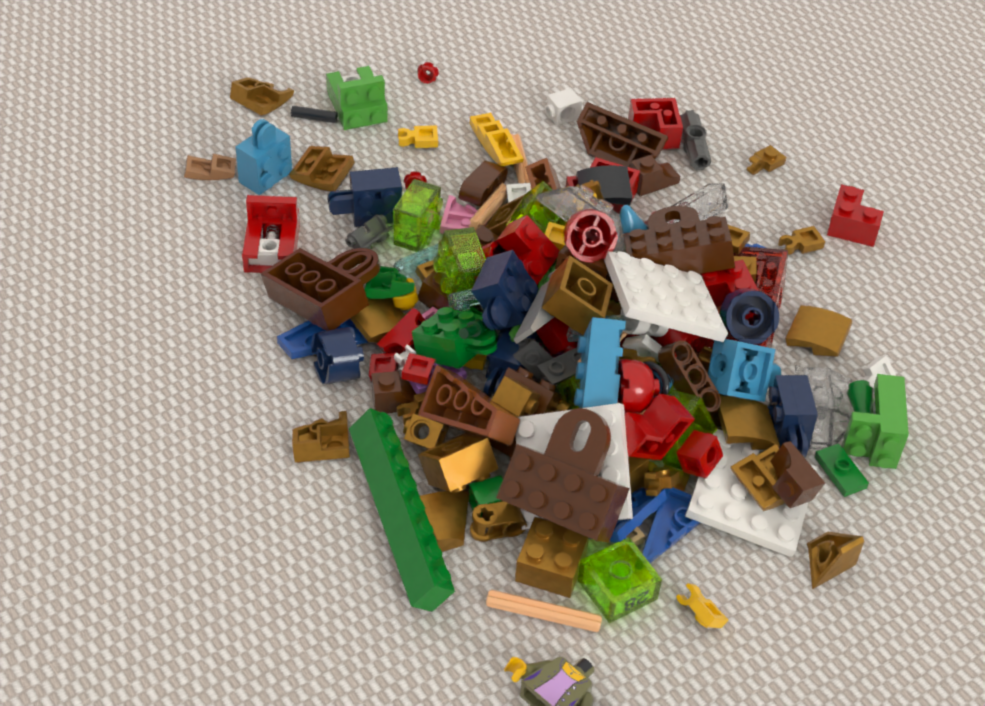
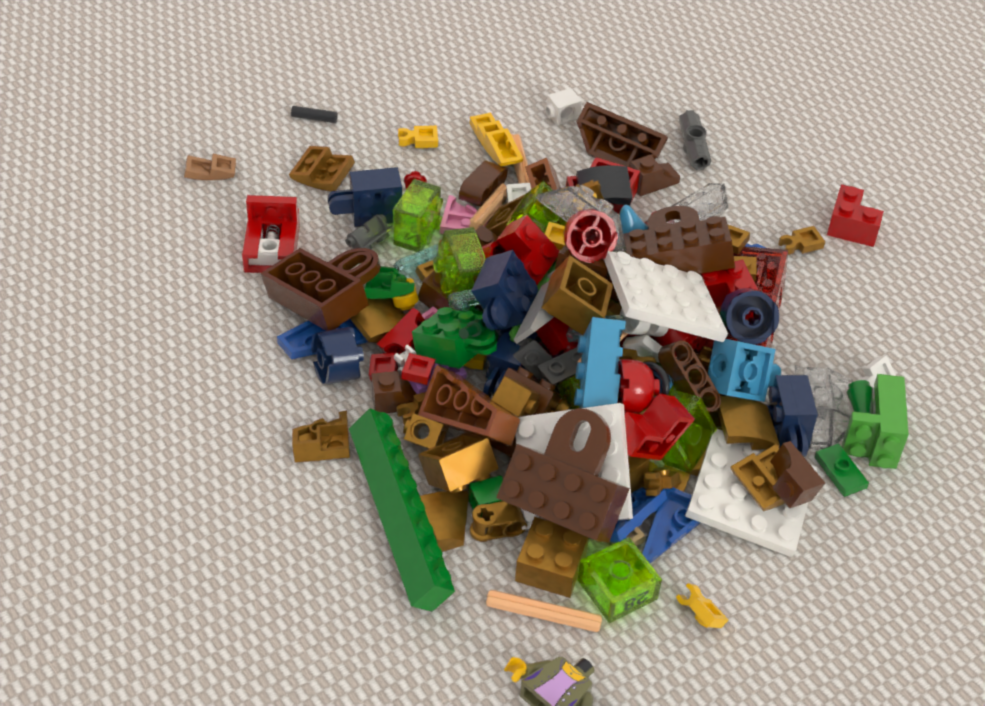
pearl gold slope [230,77,294,116] -> none
dark azure brick [235,119,292,195] -> none
bright green brick [326,66,388,130] -> none
red plate [417,62,439,84] -> none
red brick [628,98,683,149] -> none
red brick [676,430,724,479] -> none
pearl gold plate [746,145,787,175] -> none
pearl gold slope [785,305,852,357] -> none
pearl gold slope [806,532,865,589] -> none

